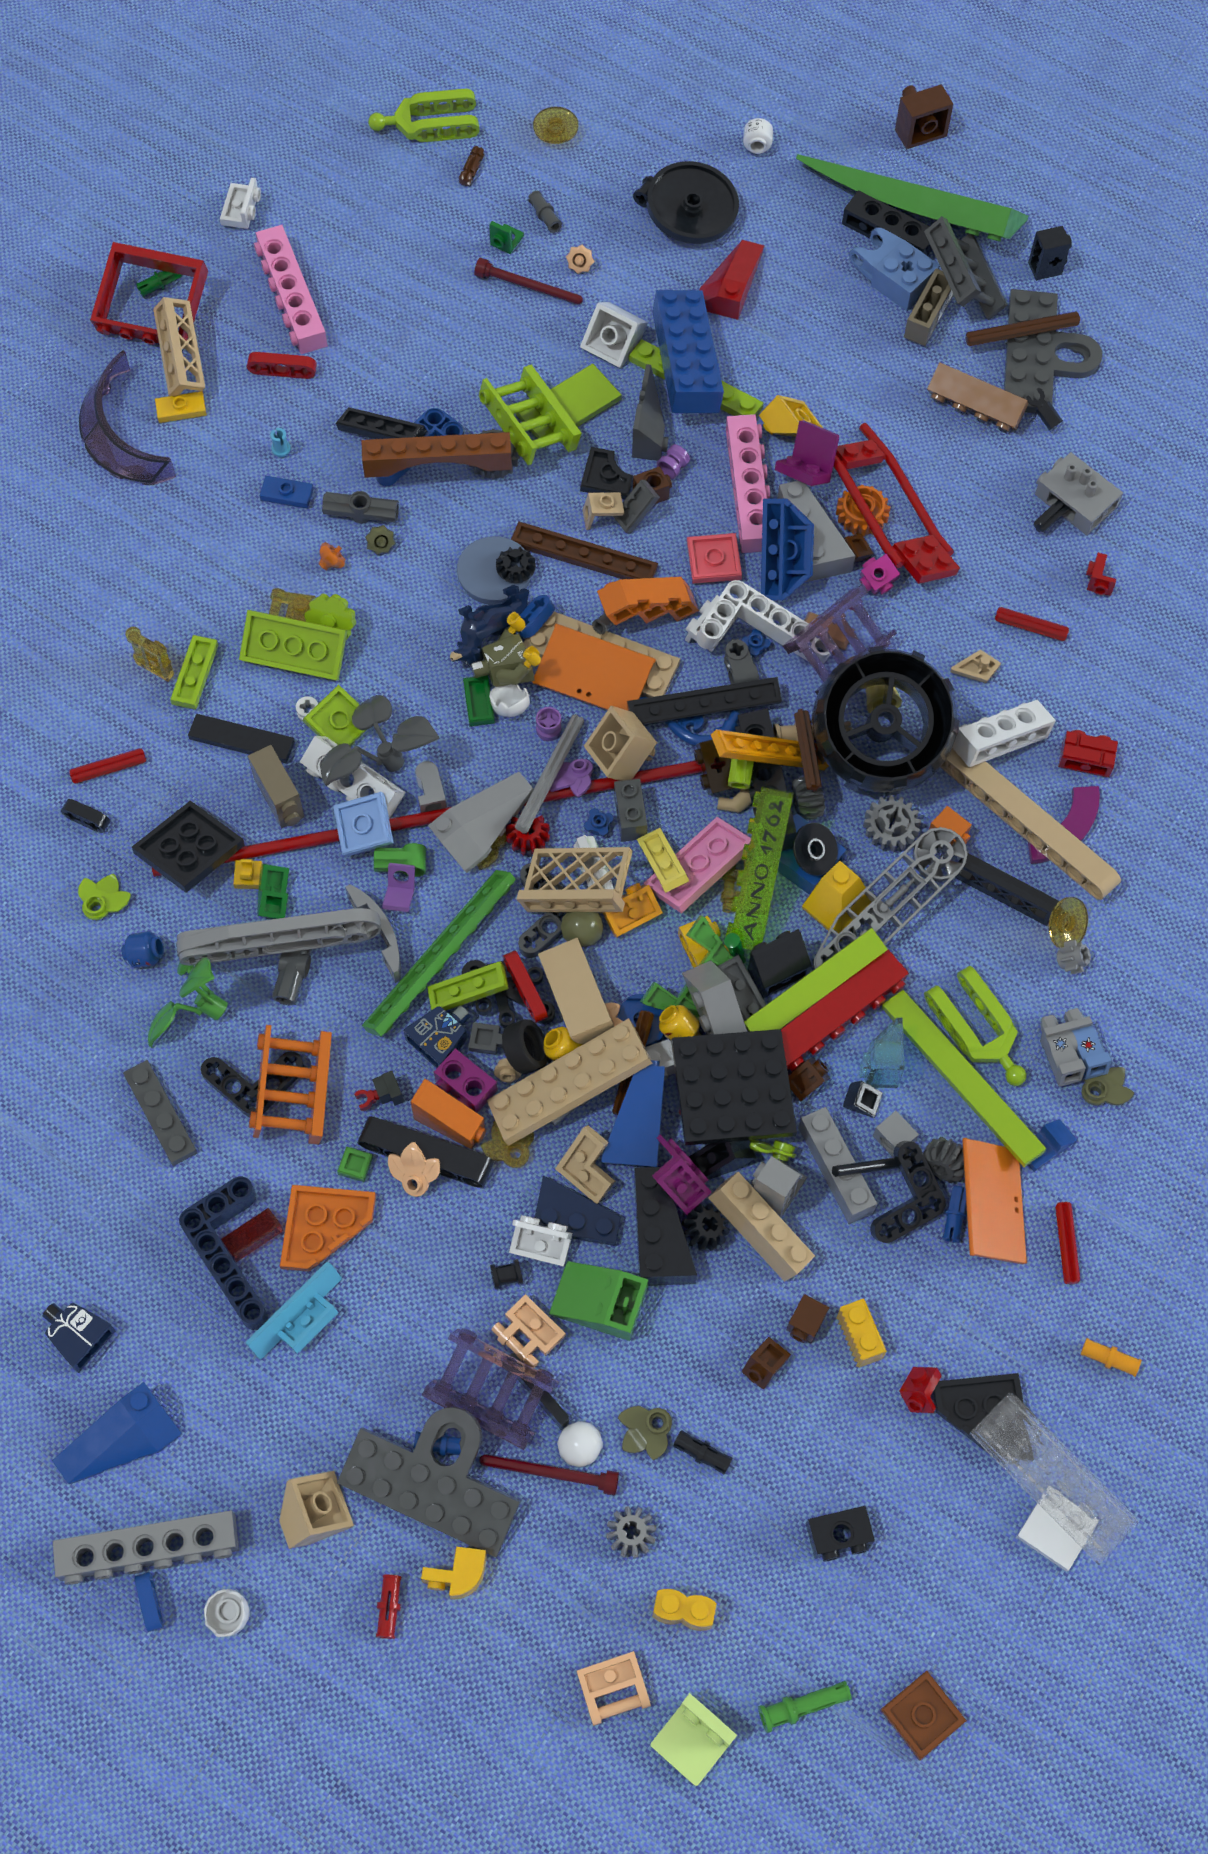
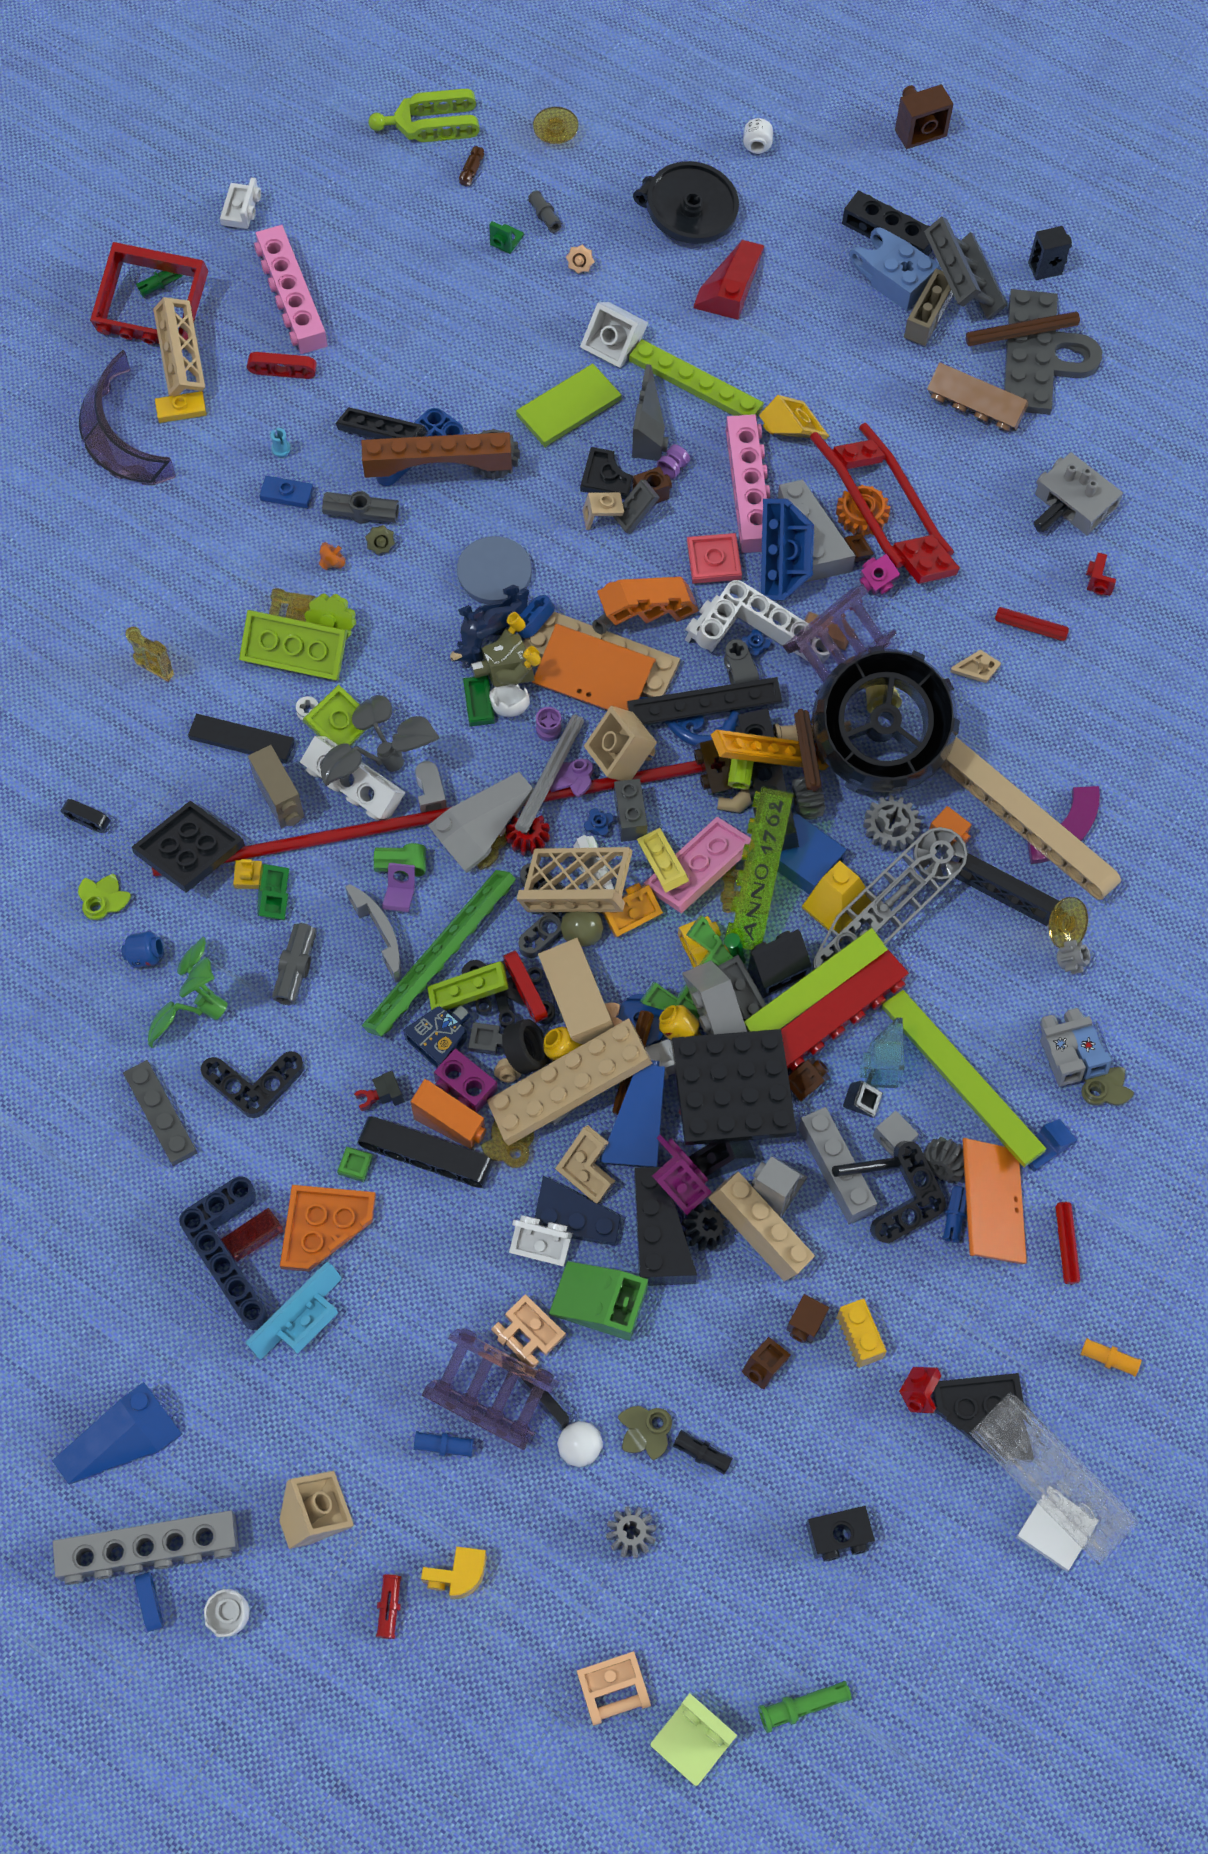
dark blue torso [42,1303,116,1373] -> none
red axle [69,748,146,784] -> none
lime plate [170,635,218,710] -> none
light grey beam [176,908,382,966] -> none
orange fence [249,1025,332,1145] -> none
light blue tile [333,792,394,857] -> none
dark grey plate [337,1407,521,1557] -> none
light nougat plate [388,1142,440,1197] -> none
dark red piece [474,257,583,304] -> none
lime fence [478,364,582,465] -> none
dark red piece [479,1454,619,1496] -> none
black bush [490,1259,523,1290] -> none
black gear [496,546,536,583] -> none
reddish brown tile [511,521,658,579] -> none
blue brick [652,290,724,413] -> none
yellow brick [652,1589,717,1631] -> none
lime plate [749,1139,796,1162] -> none
magenta bracket [774,420,839,486] -> none
black dish [793,823,838,876] -> none
bright green wedge [796,154,1029,242] -> none
dark orange tile [880,1671,967,1761] -> none
lime piece [924,966,1027,1086] -> none
white brick [952,700,1056,767] -> none
black bar [1026,388,1063,431] -> none
red brick [1058,730,1118,777] -> none

